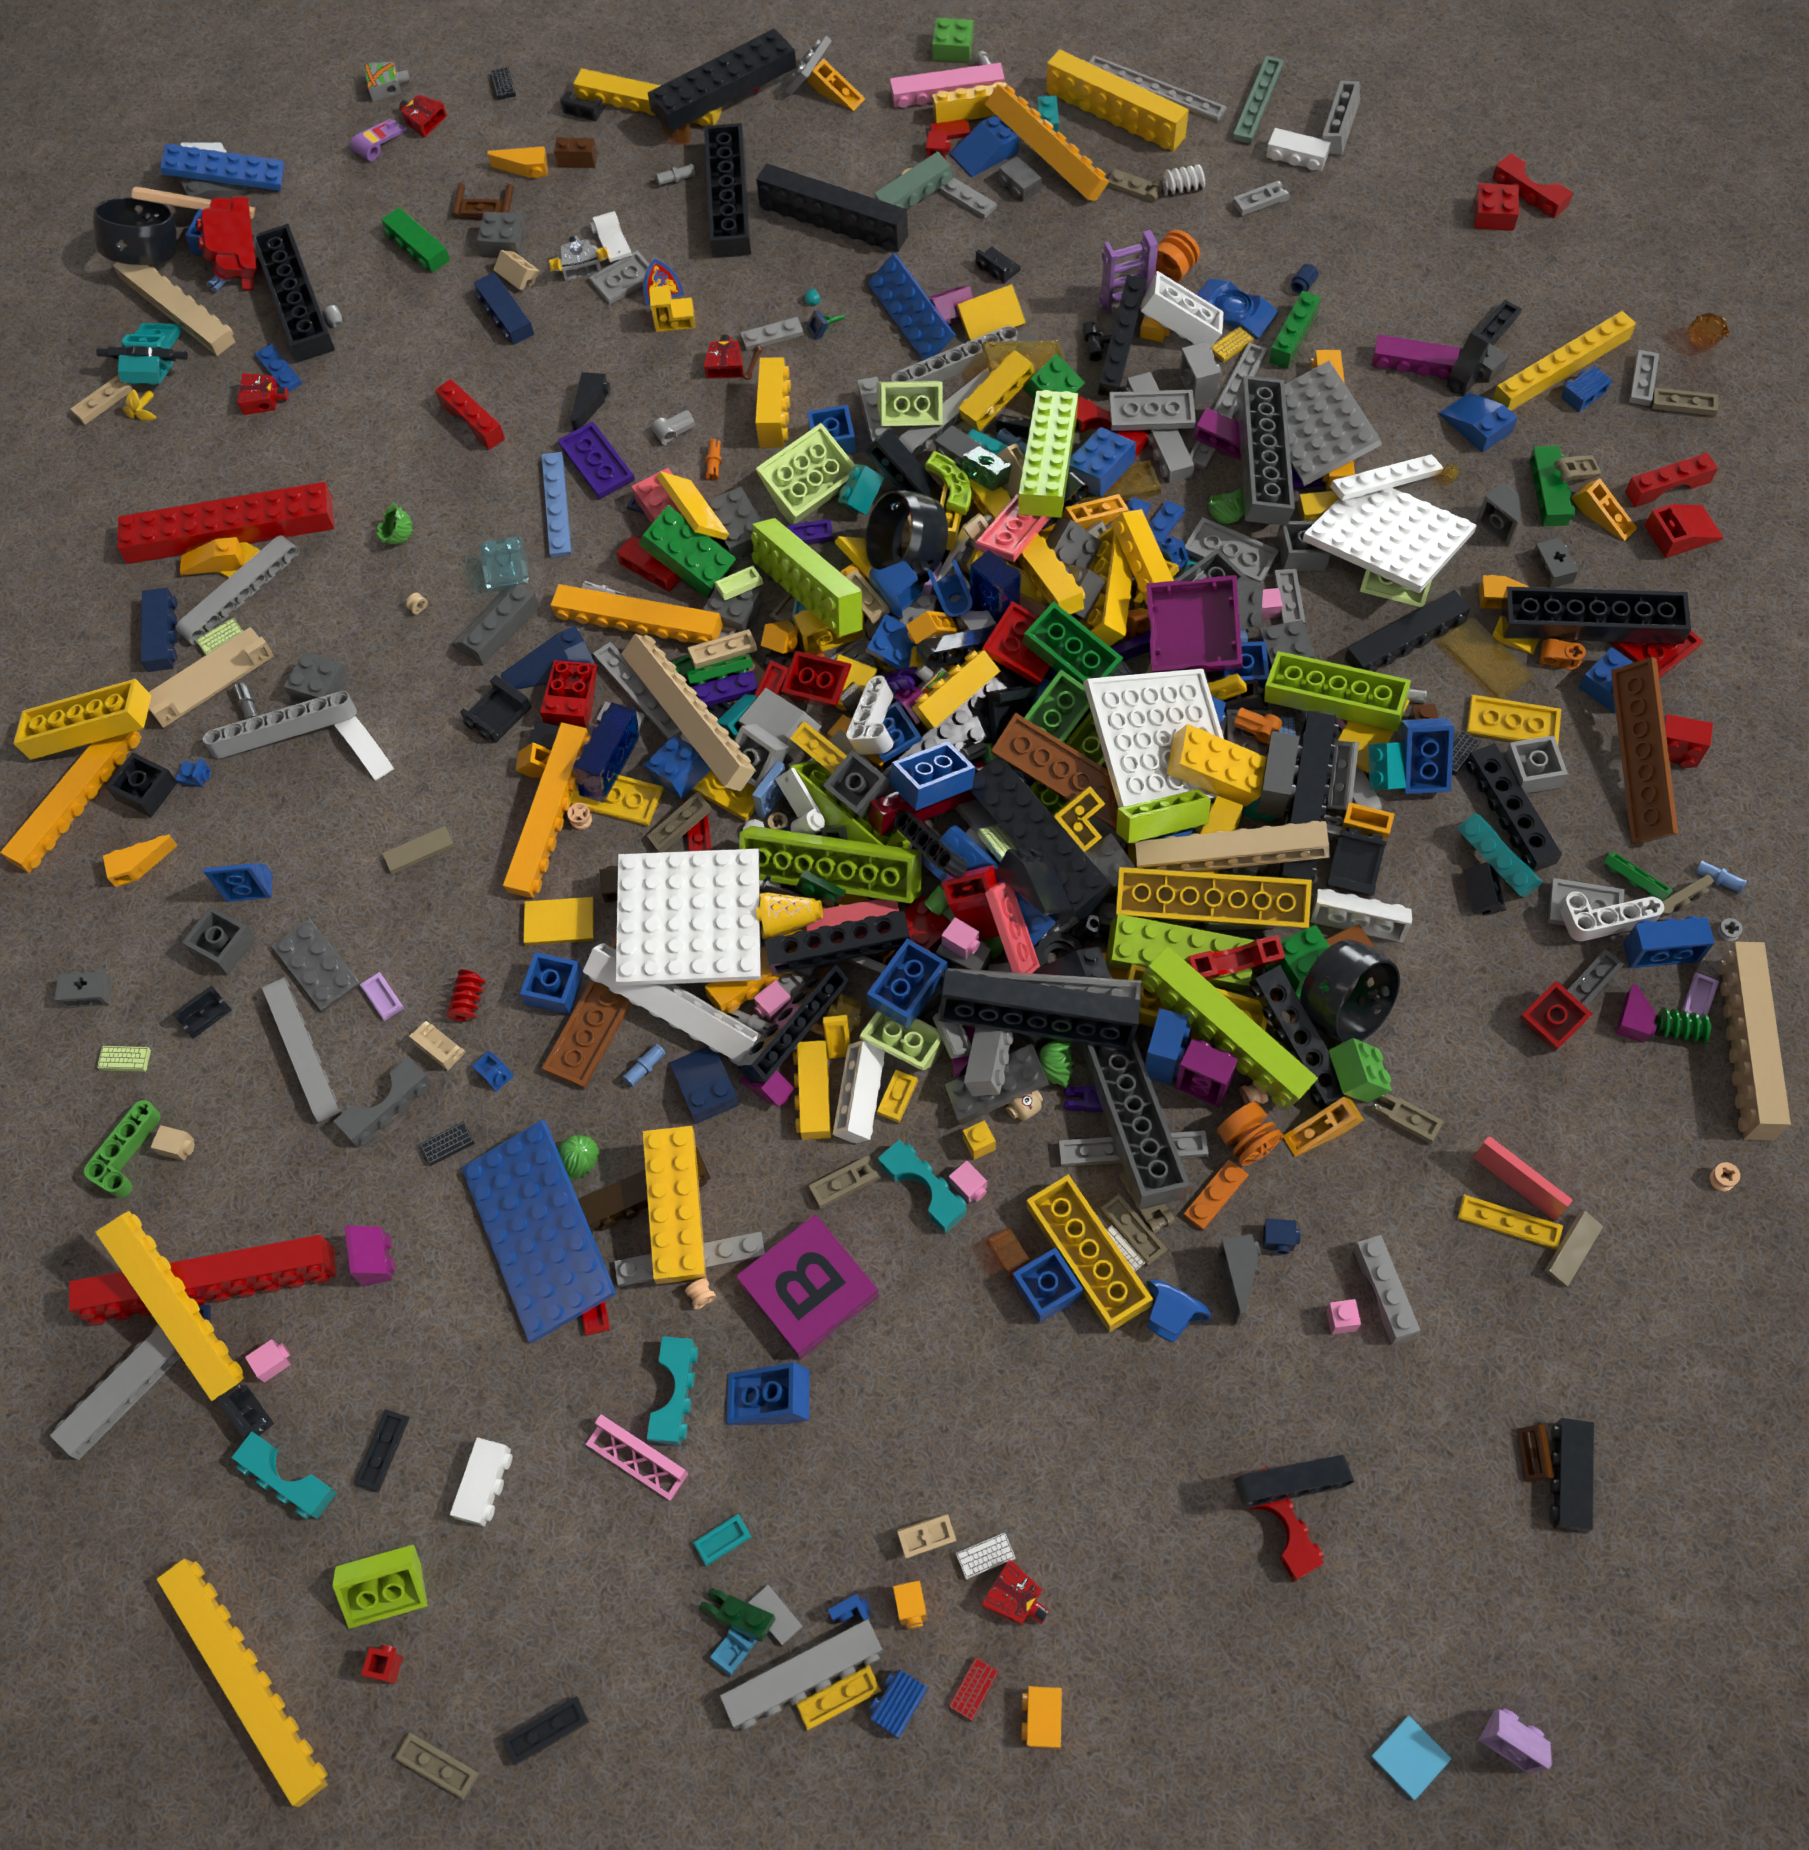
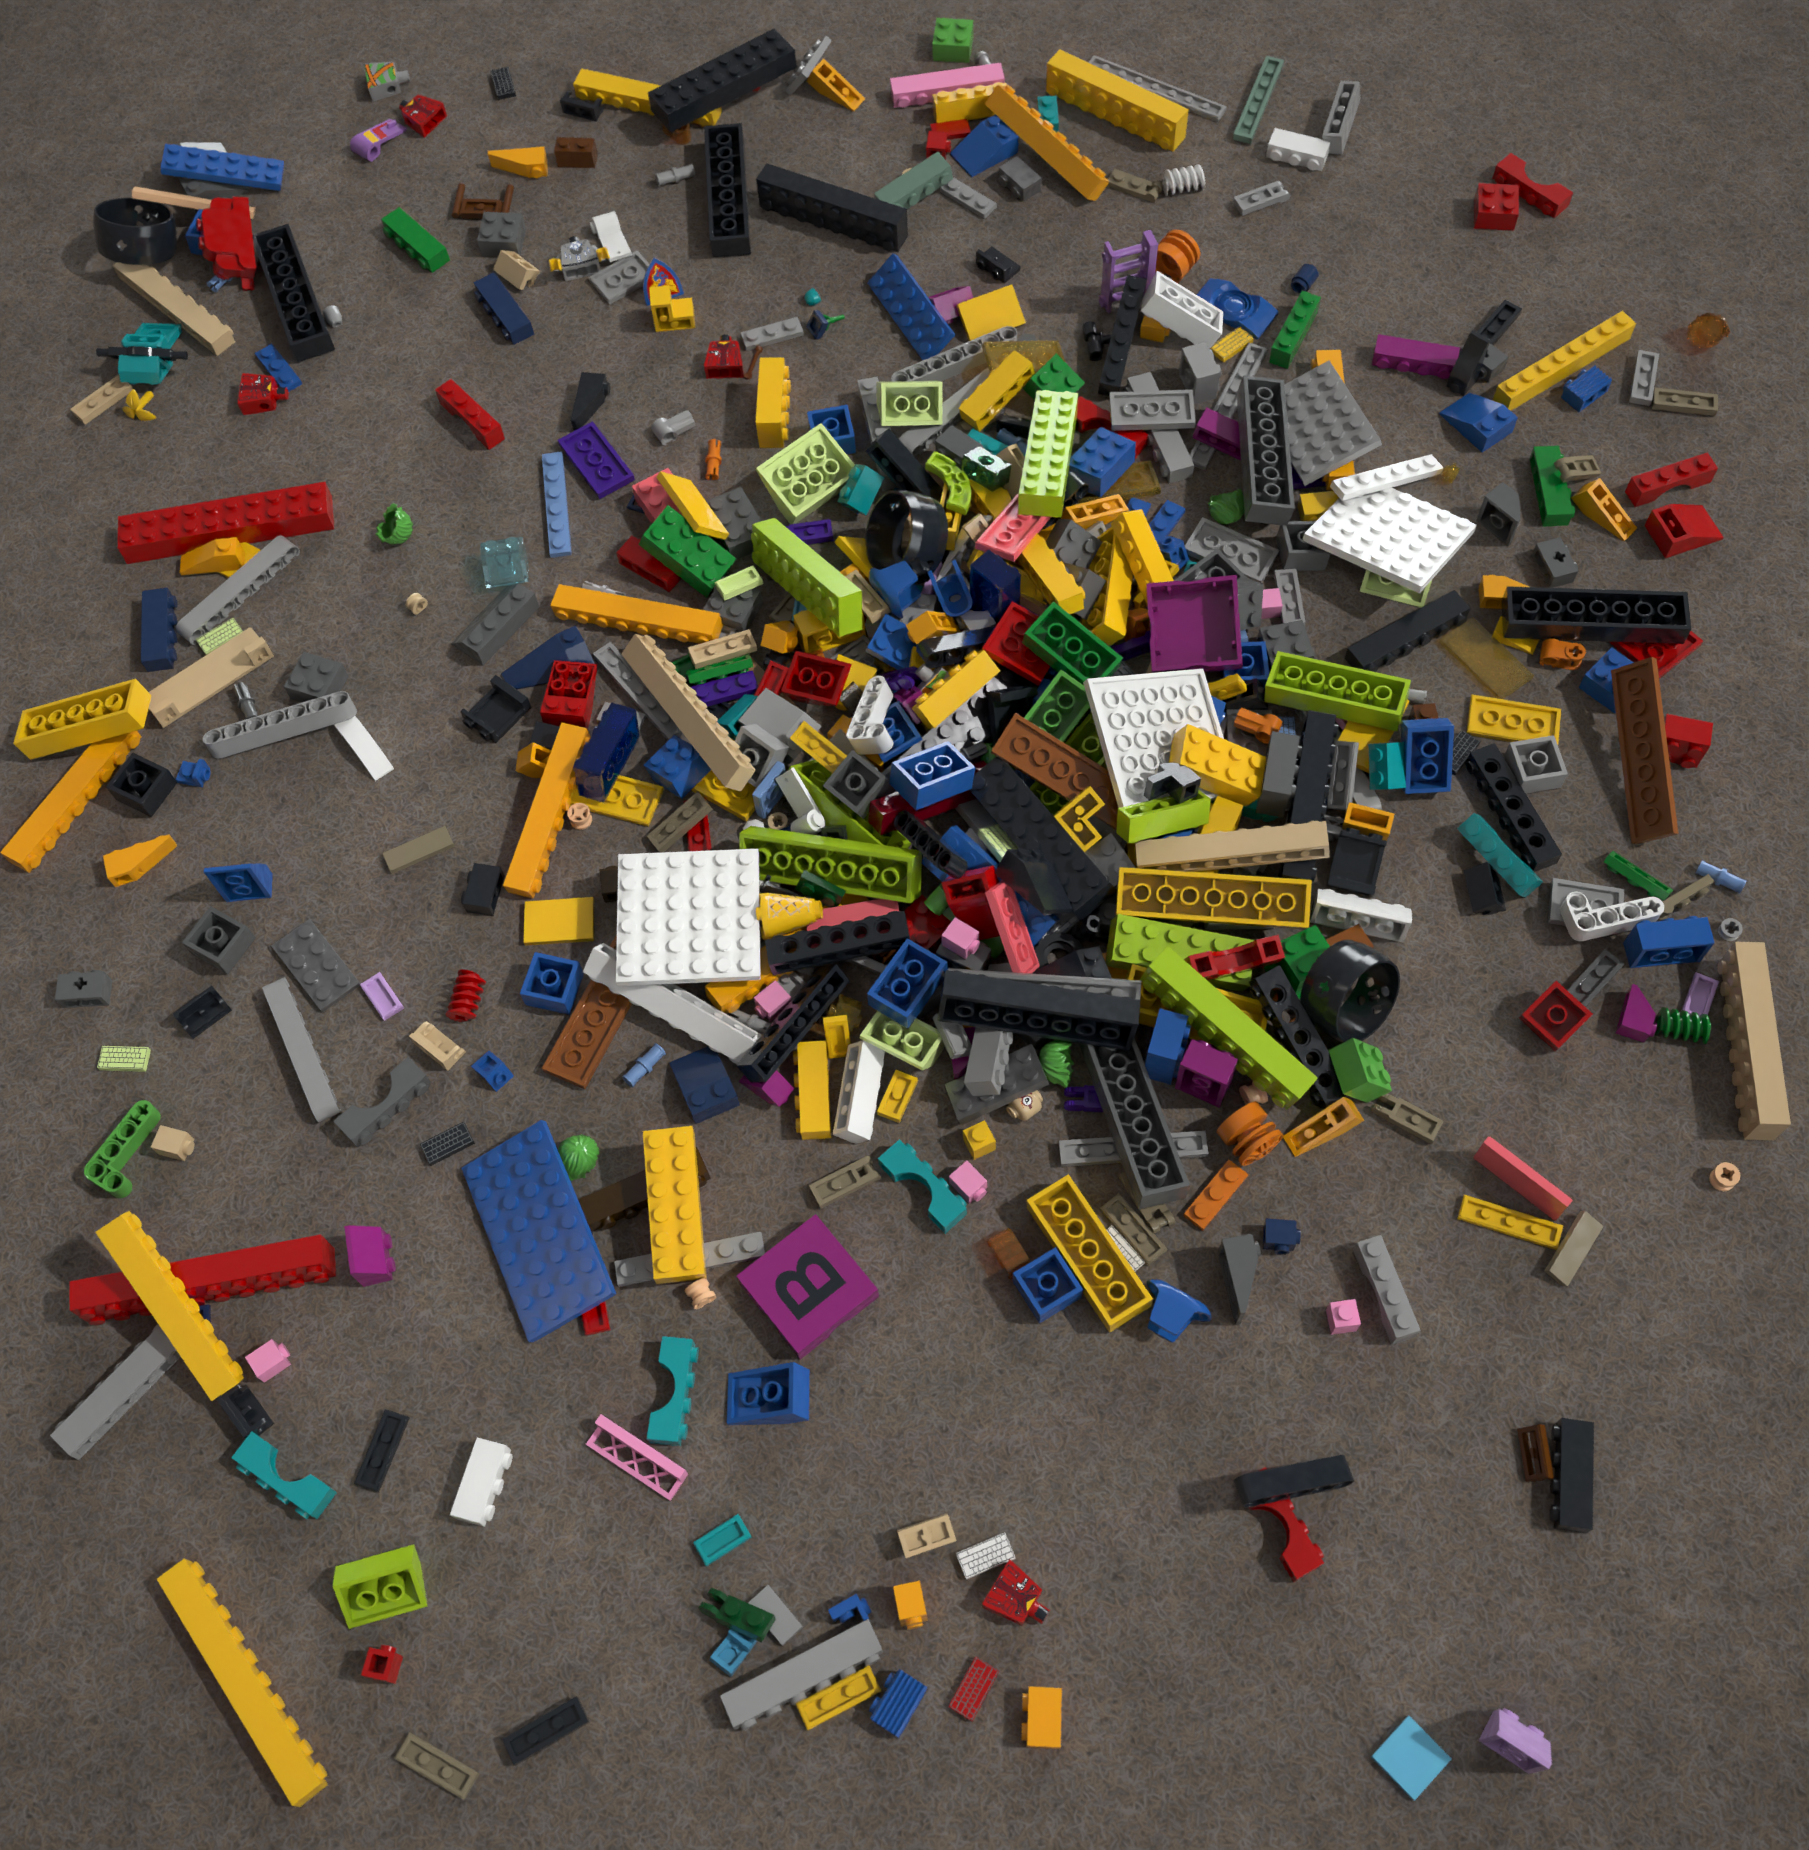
none -> black brick [461,863,505,916]
none -> black brick [1144,763,1201,804]

